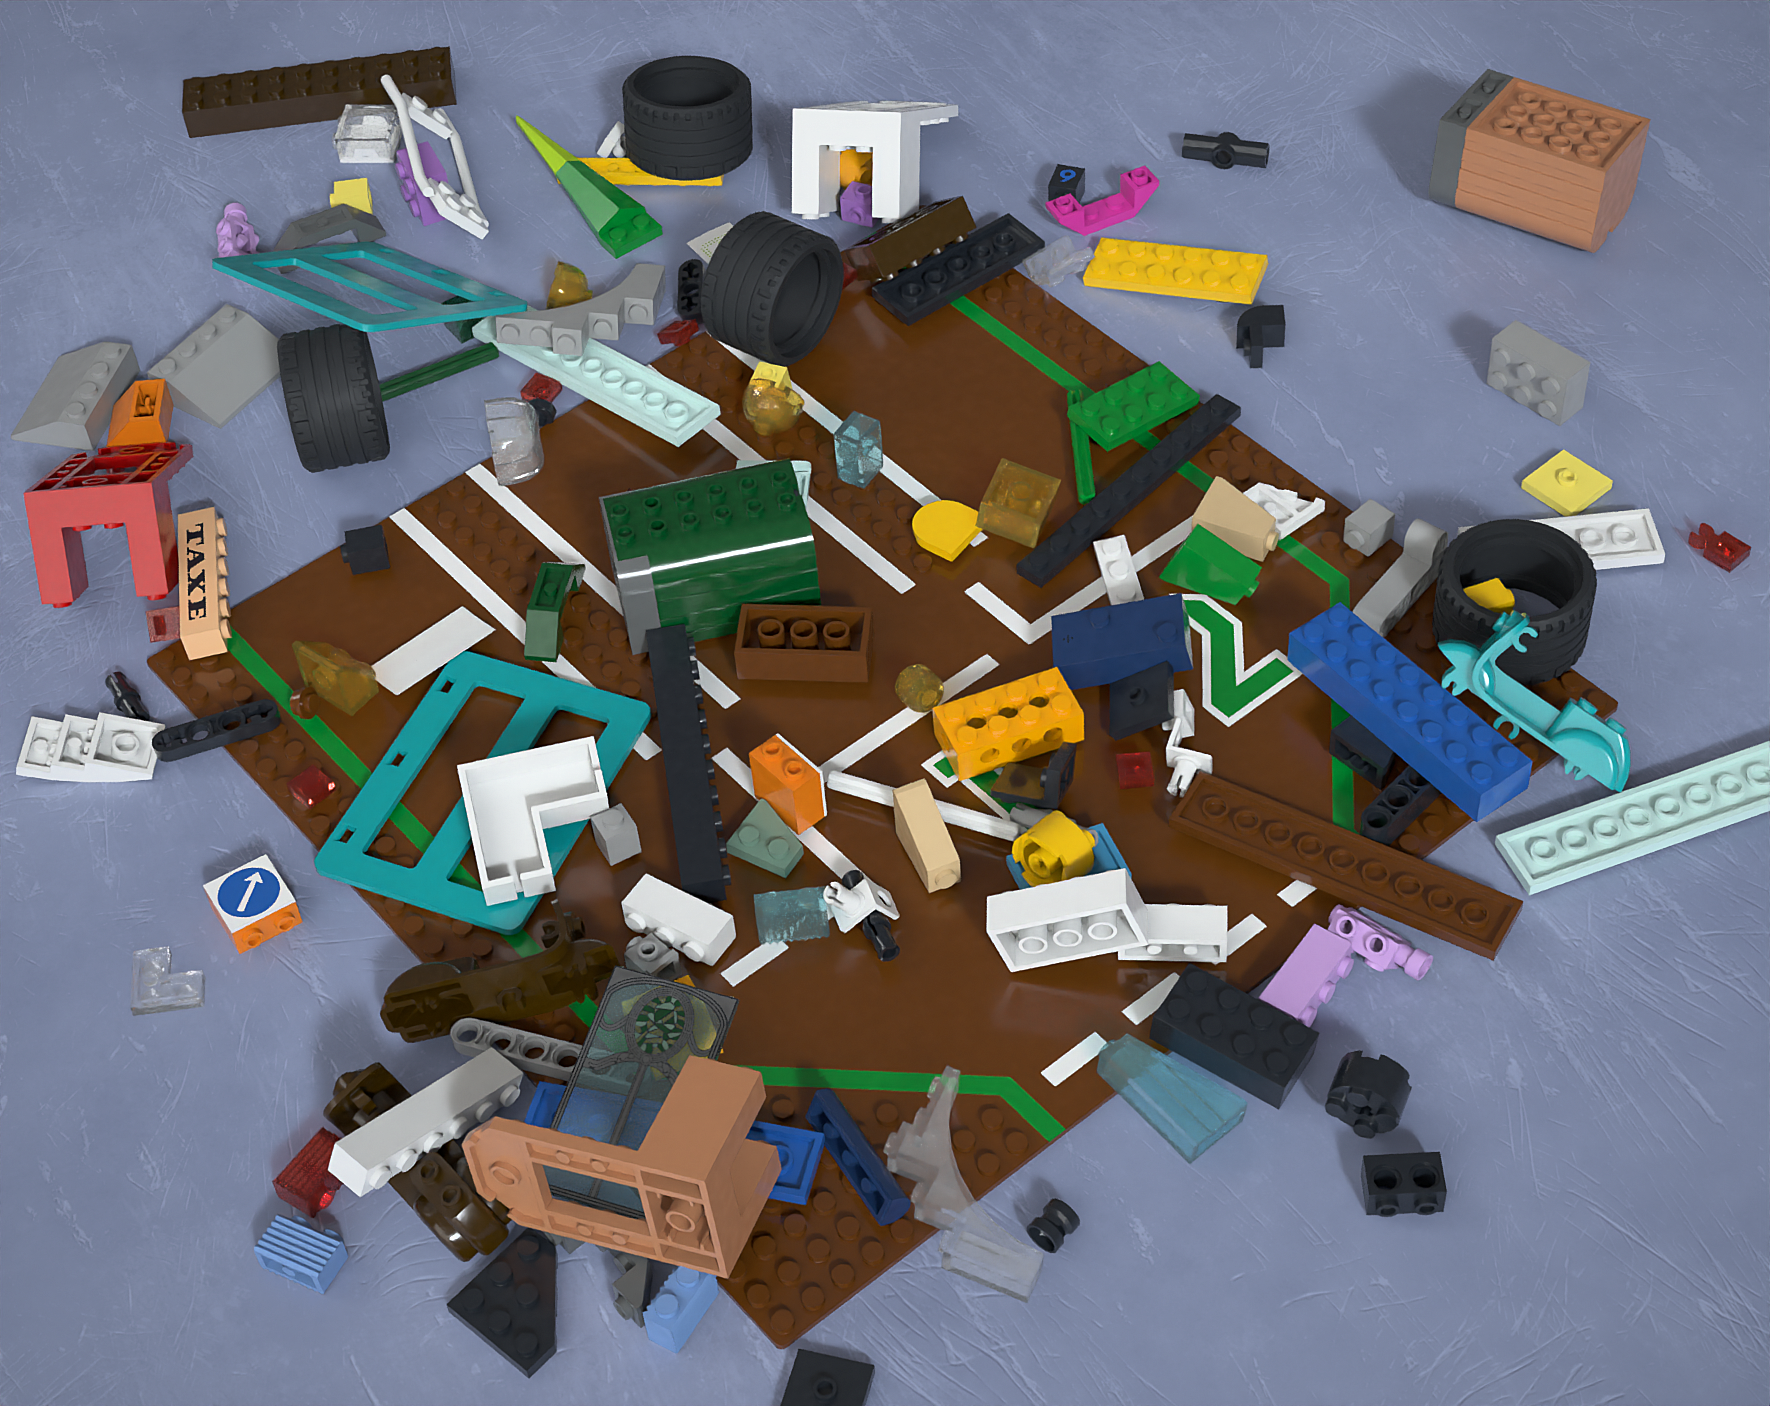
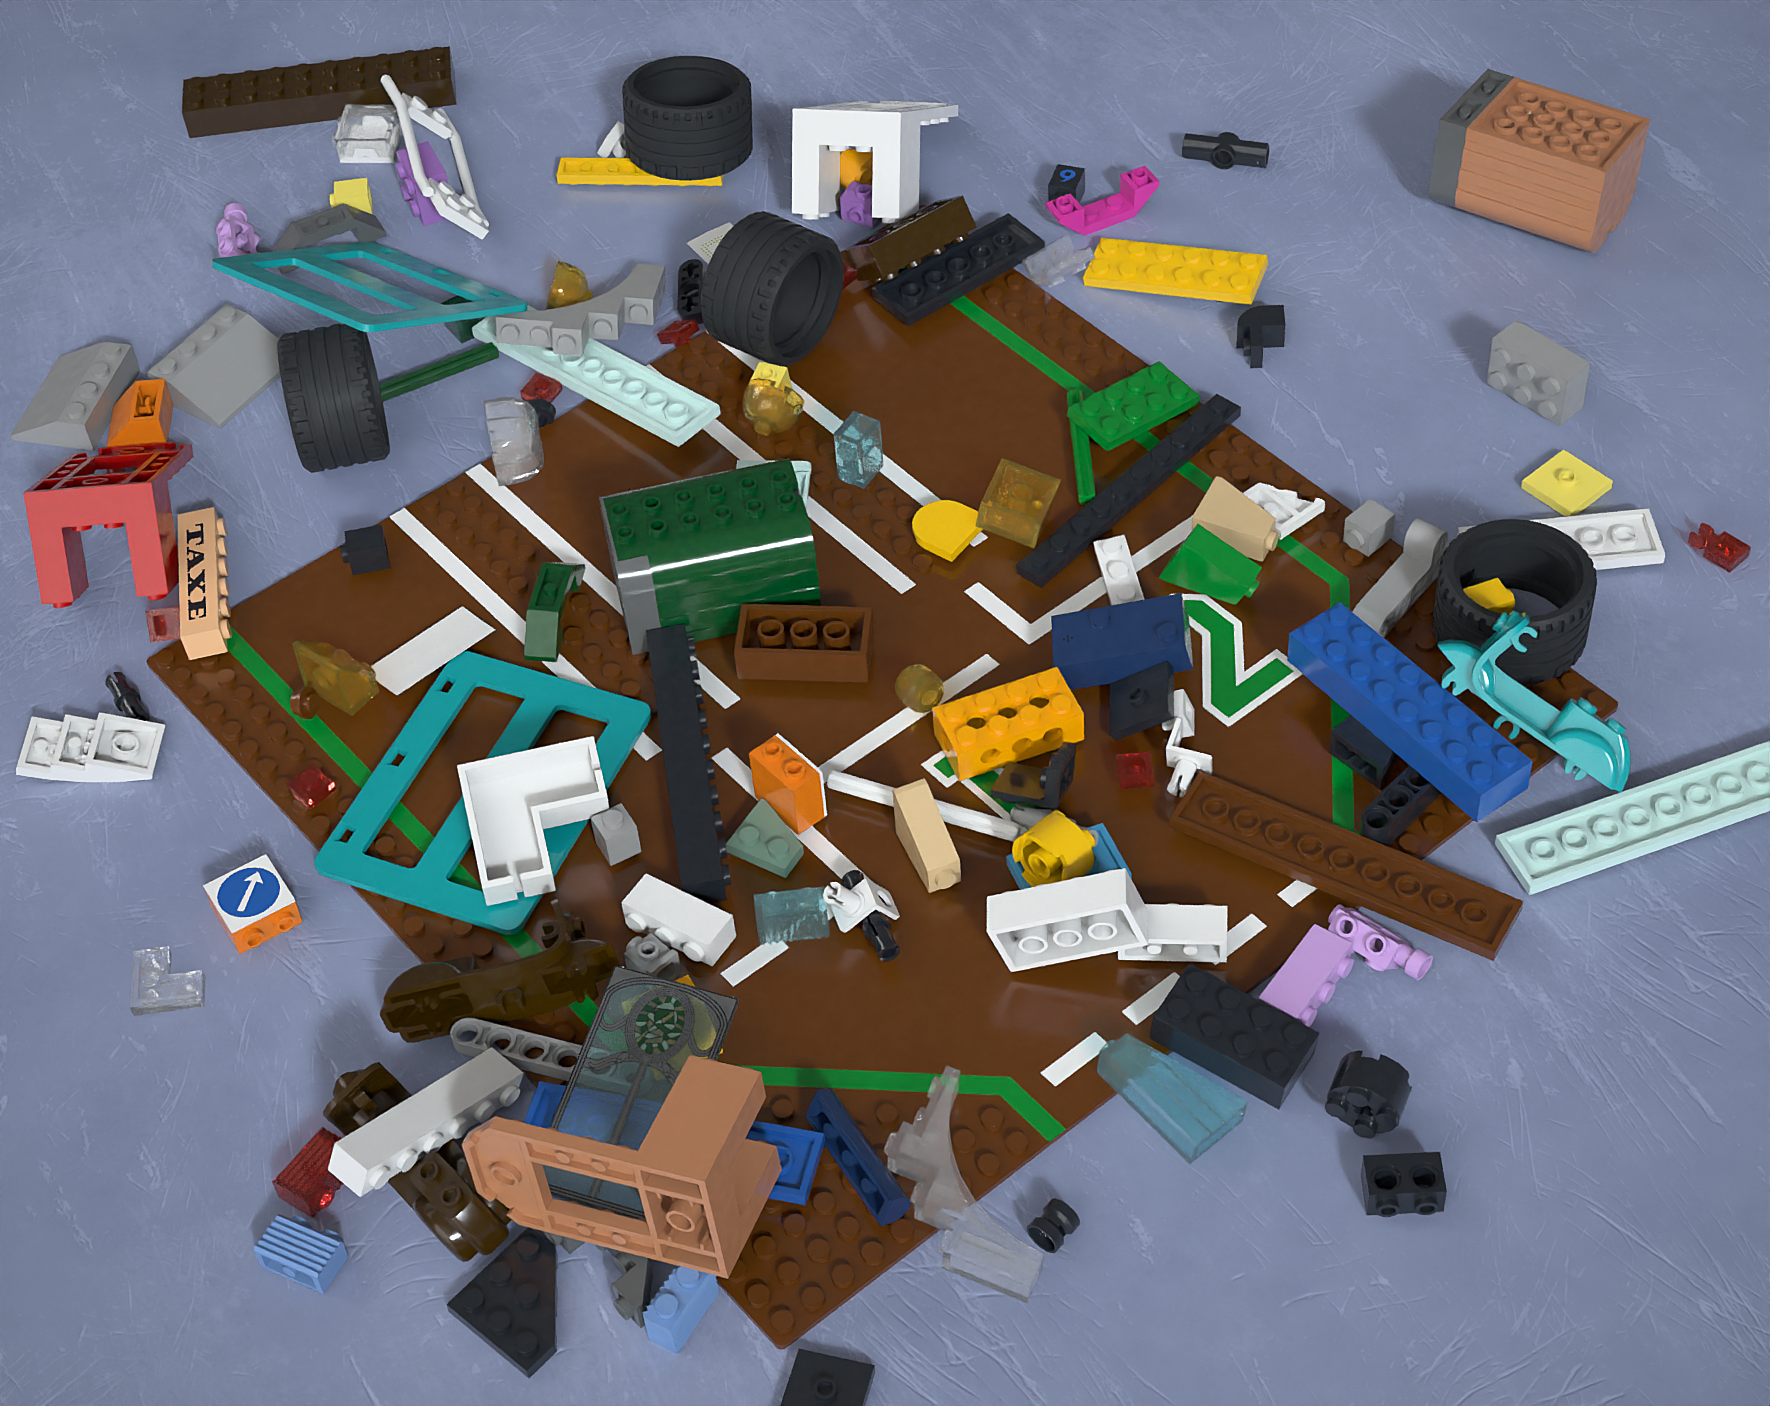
black beam [152,699,281,762] -> none
green plate [516,115,663,259] -> none

